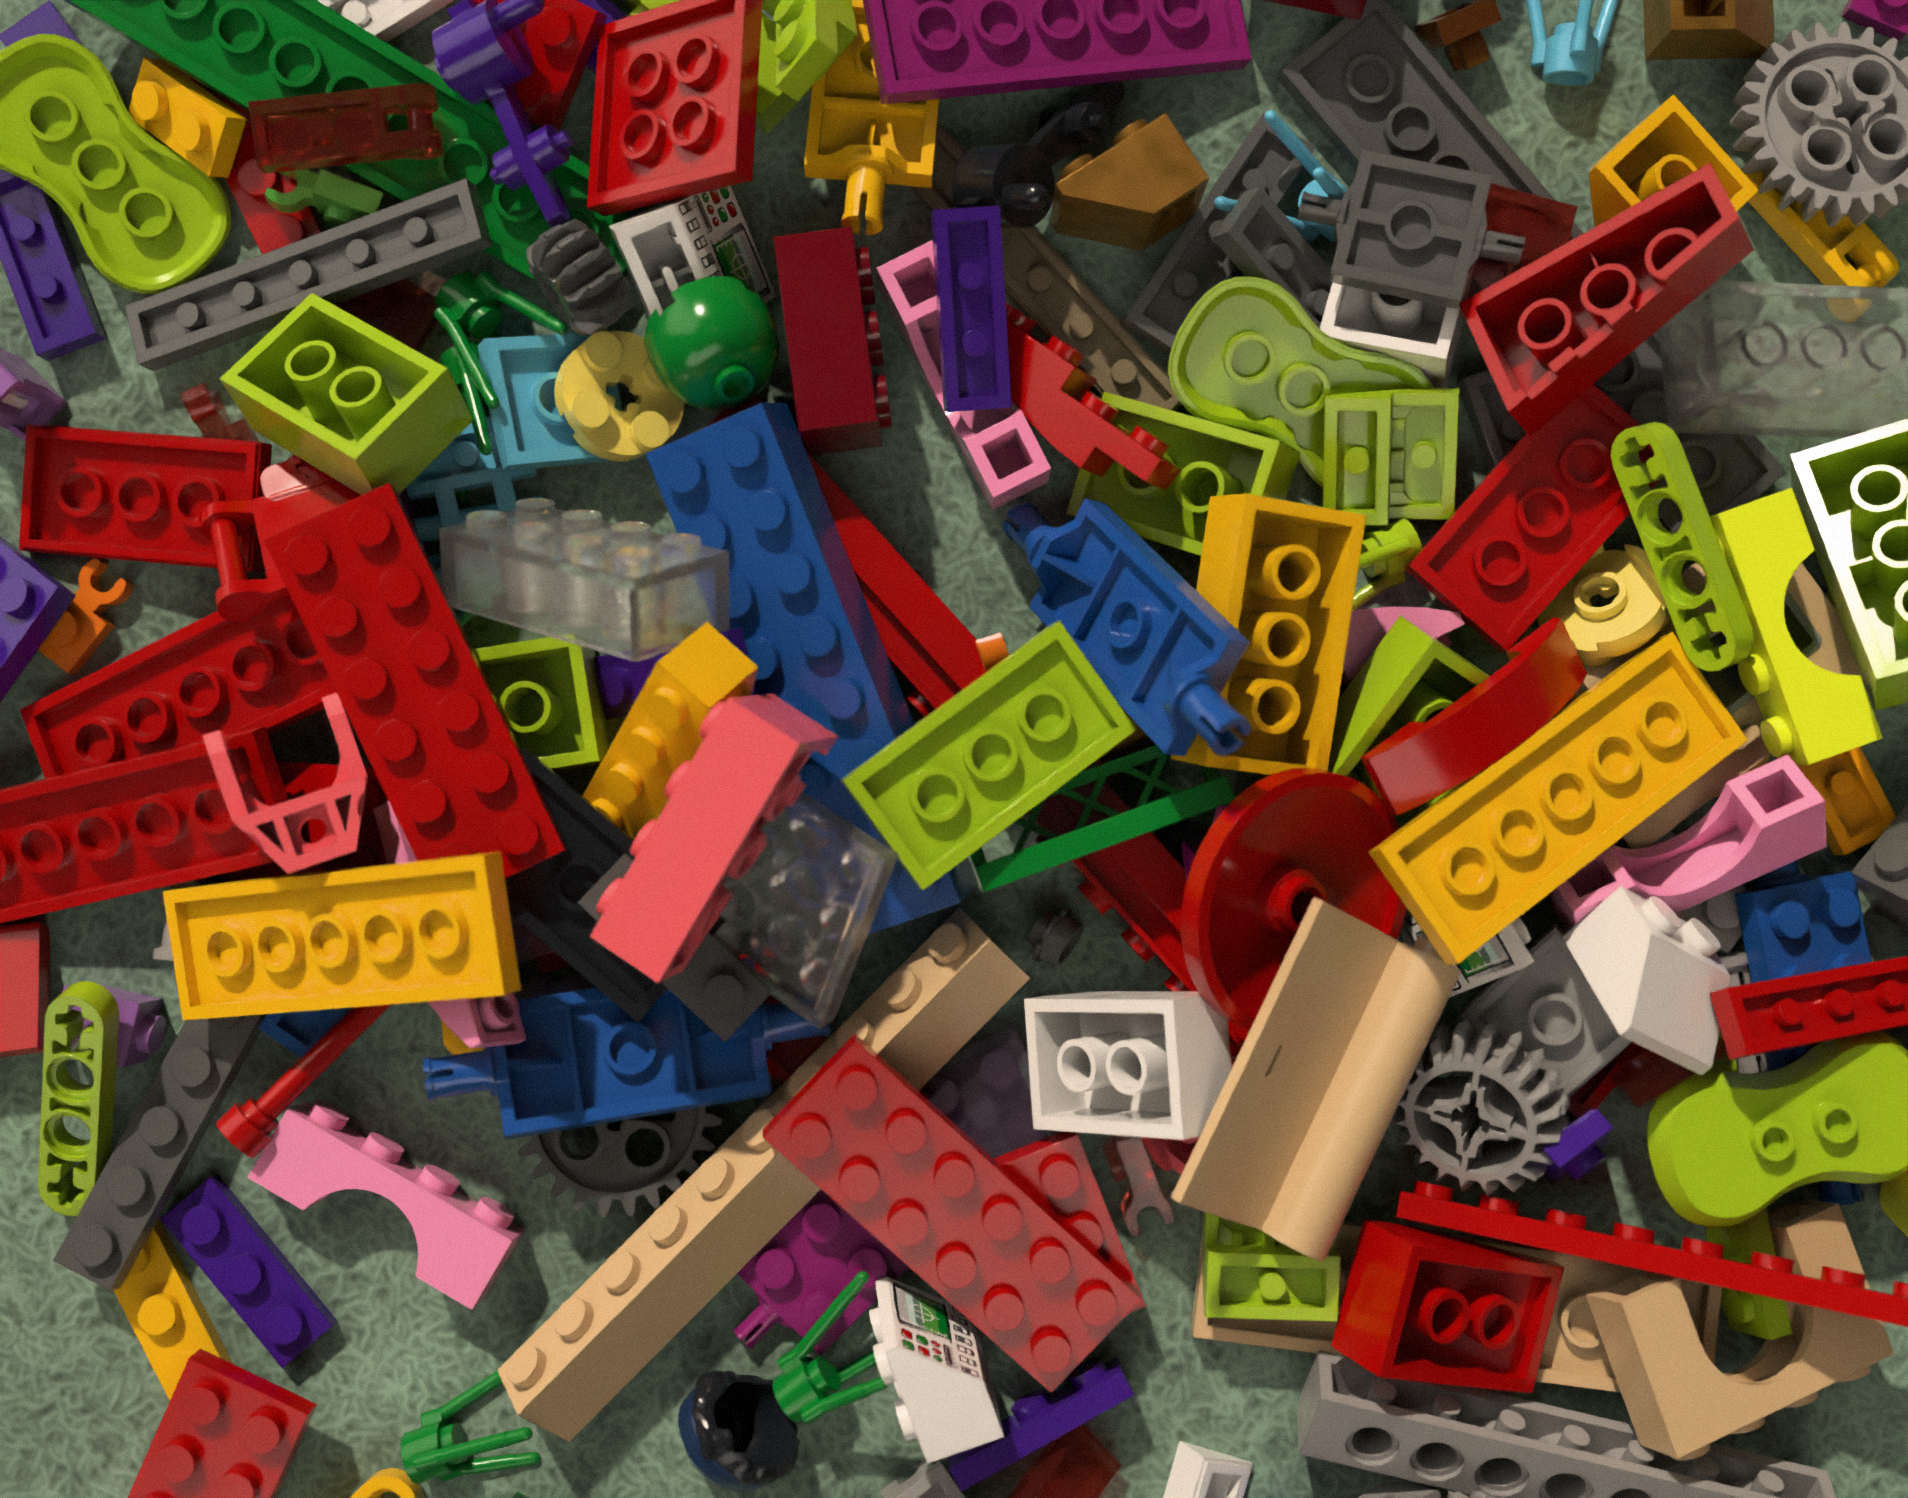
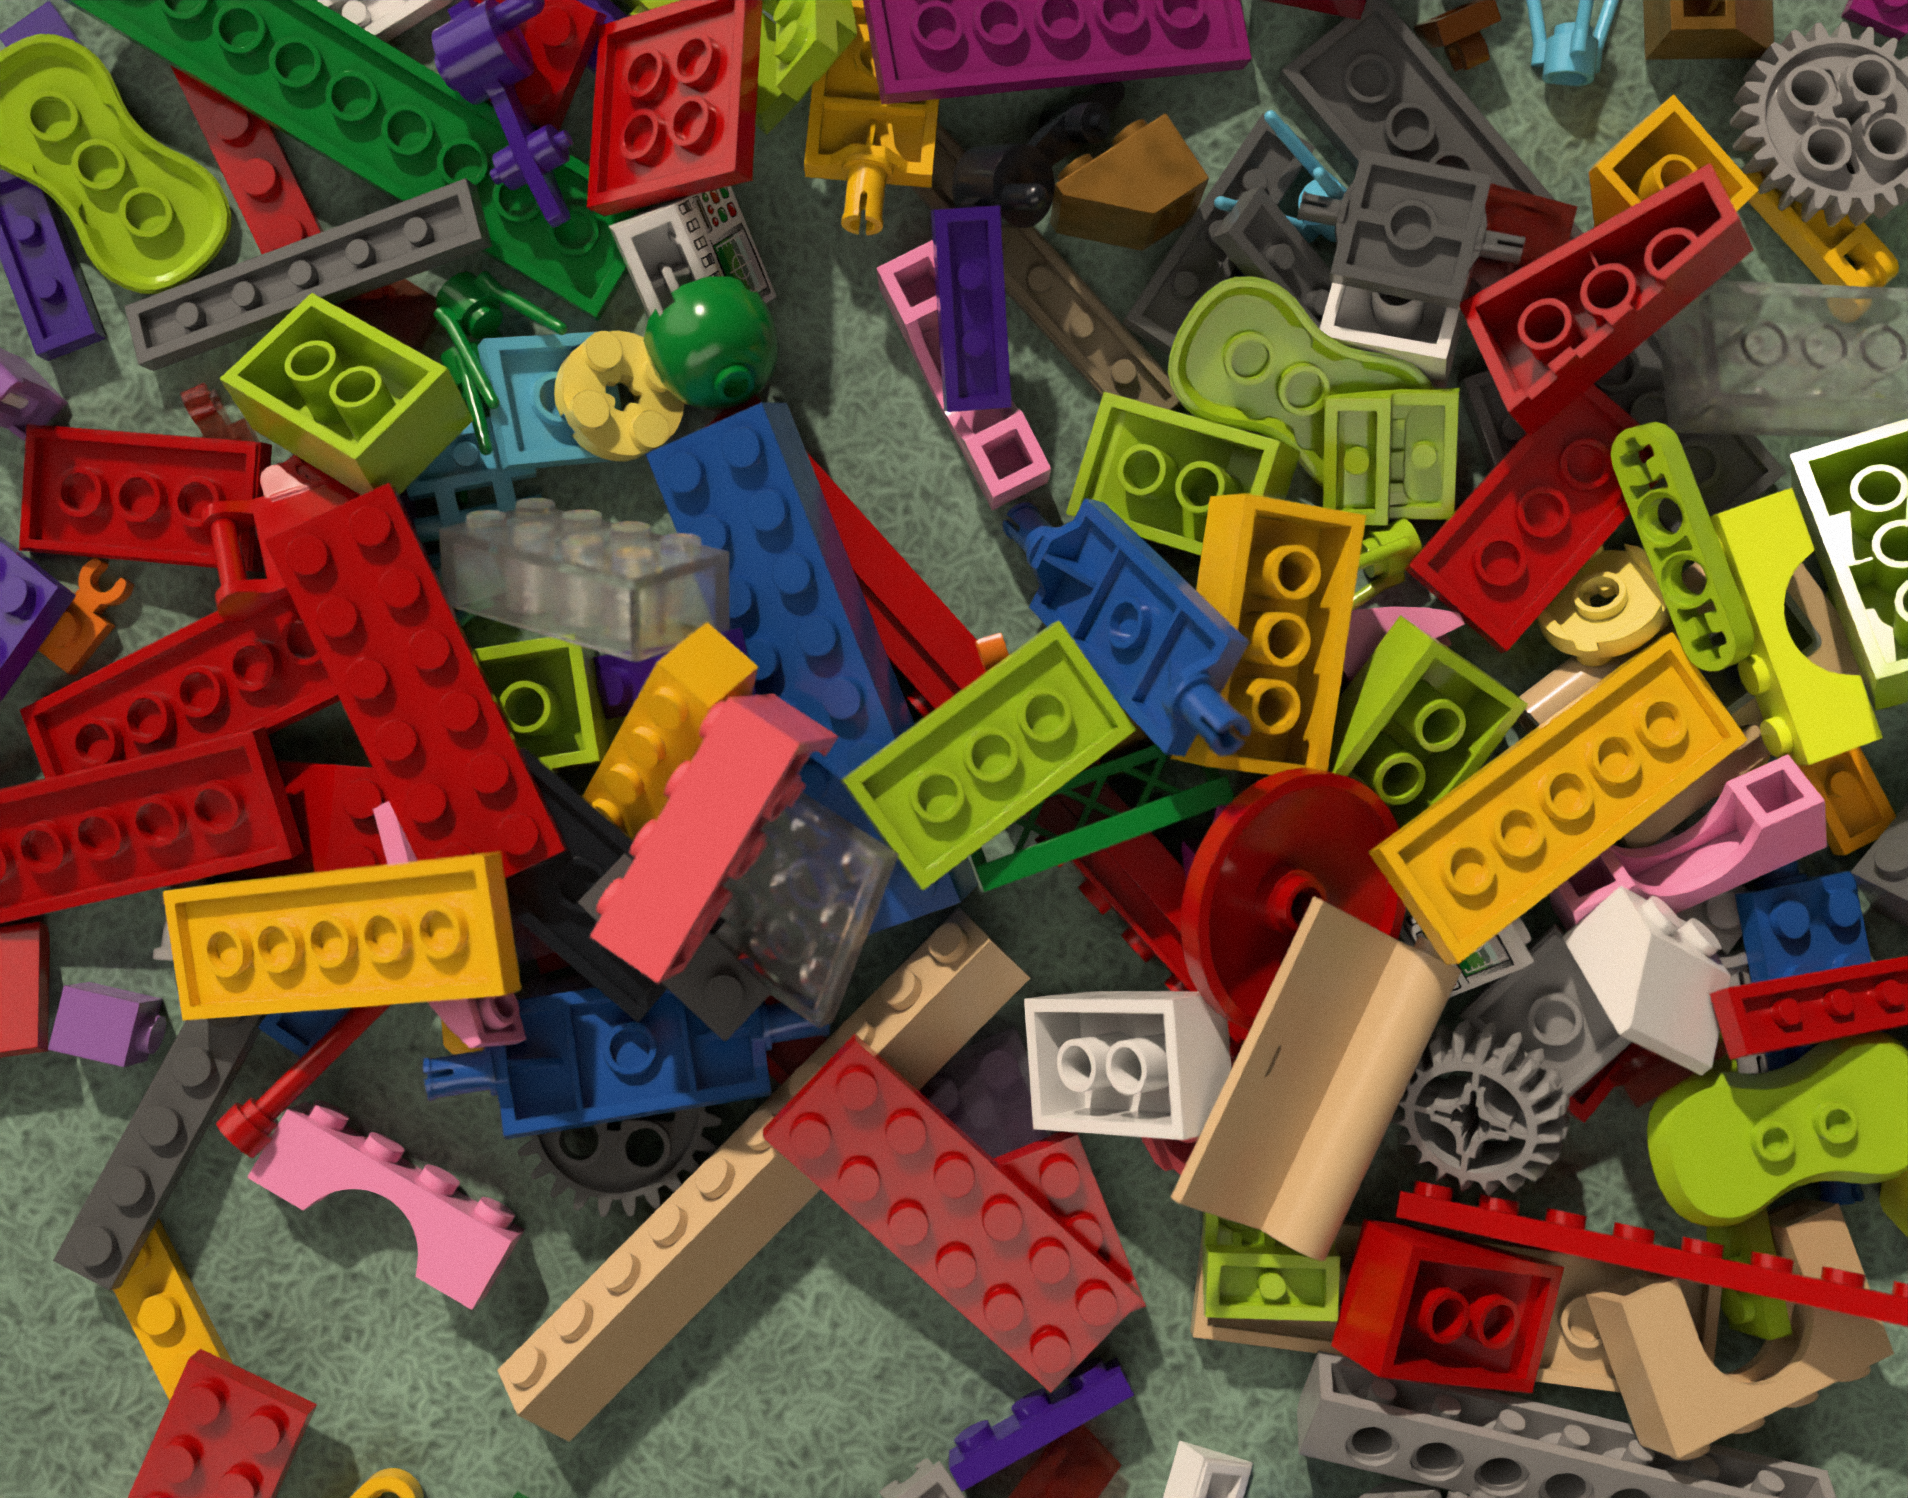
lime beam [38,981,119,1216] -> none
yellow plate [128,57,247,178] -> none
dark purple plate [161,1174,338,1368] -> none
coral piece [203,693,369,874] -> none
clear red plate [248,83,444,174] -> none
bright green plate [264,157,386,227] -> none
green plant [400,1371,541,1484] -> none
dark grey gear [526,219,632,336] -> none
black hair [678,1370,800,1492] -> none
magenta plate [734,1190,909,1355] -> none
green plant [772,1271,888,1425] -> none
dark red brick [773,226,892,456] -> none
white slope [869,1277,1004,1464] -> none
red slope [1006,303,1181,491] -> none
dark grey plate [1027,908,1084,969] -> none
clear red plate [1102,1135,1173,1237] -> none
red slope [1361,618,1587,815] -> none
dark purple plate [1543,1109,1613,1187] -> none

